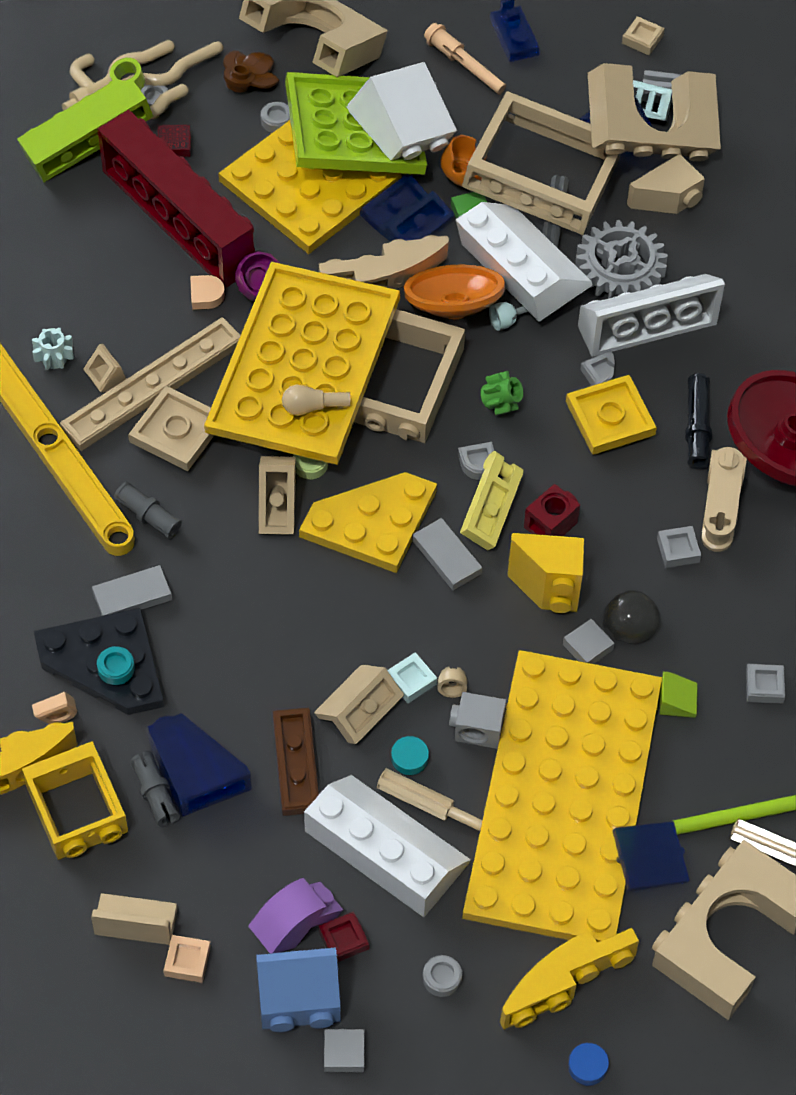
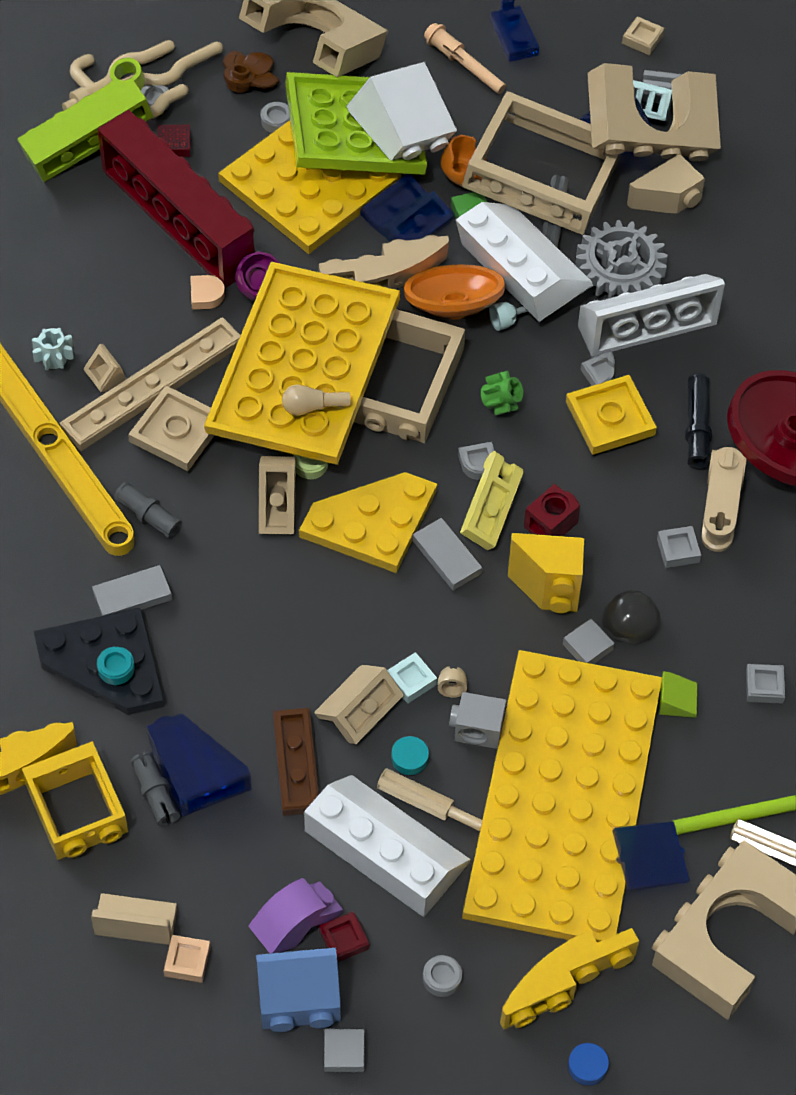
light nougat tile [32,692,77,724] -> none

